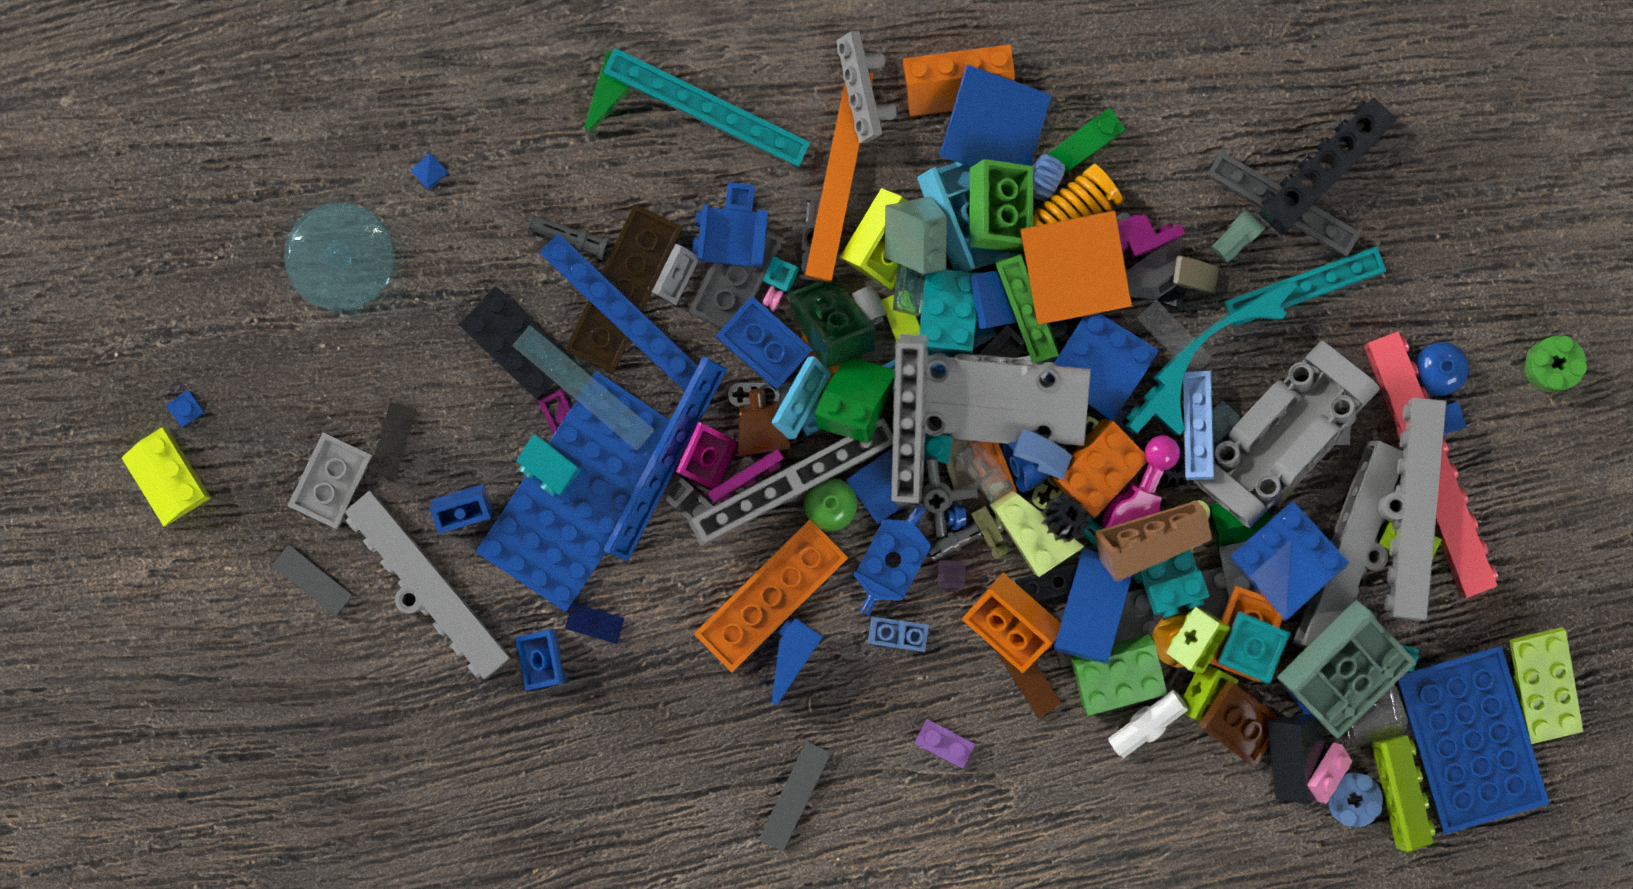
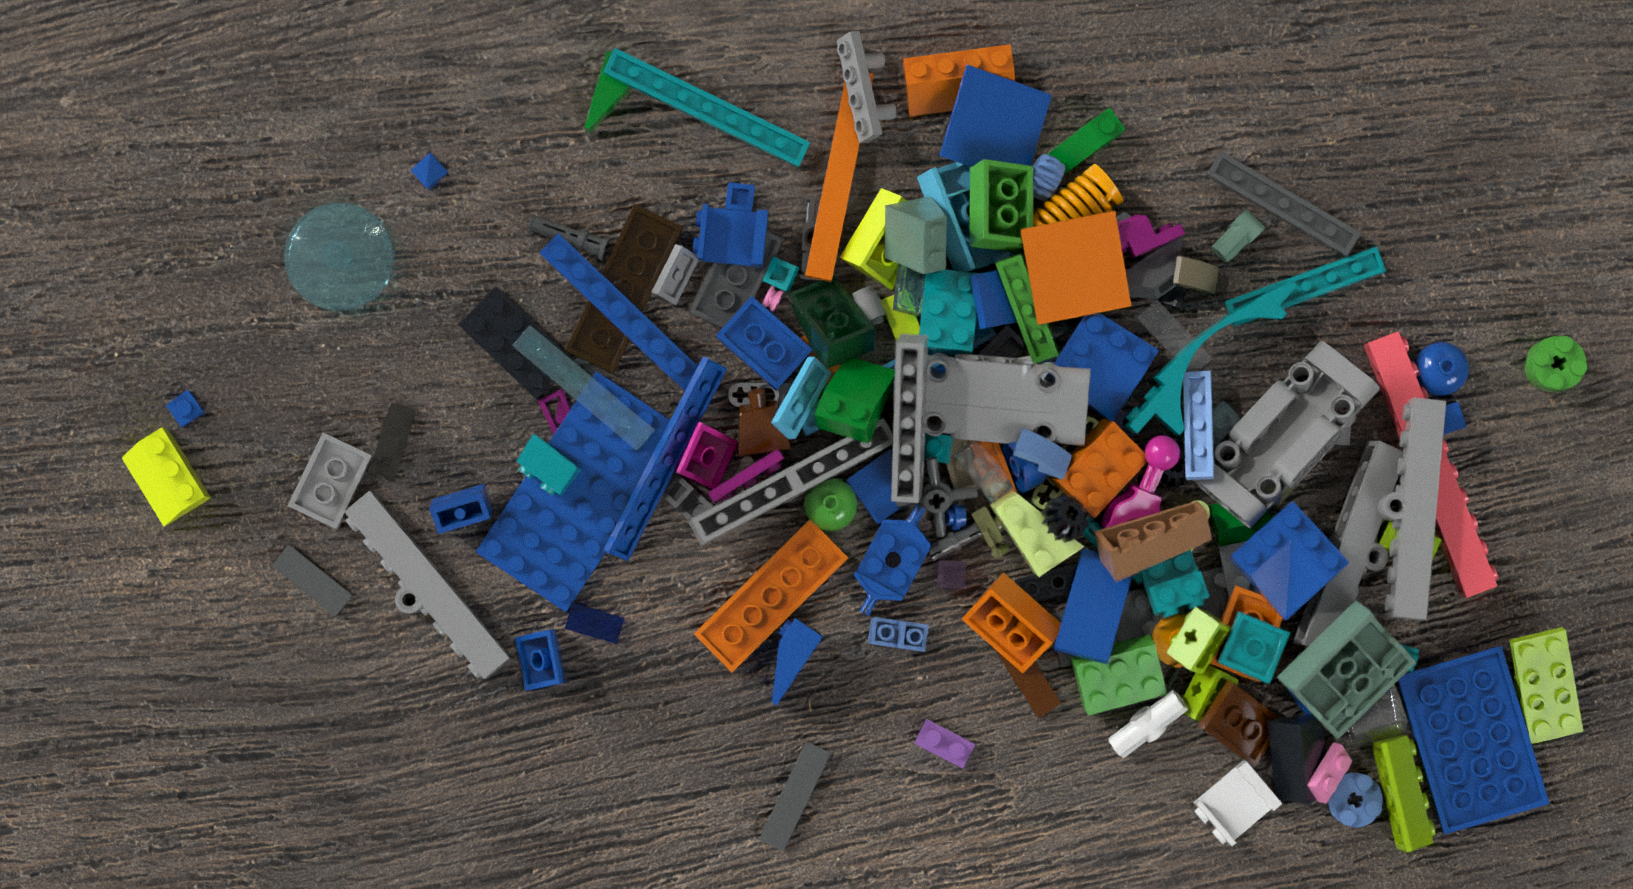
black brick [1258,97,1397,236] -> none
none -> white panel [1193,761,1282,846]

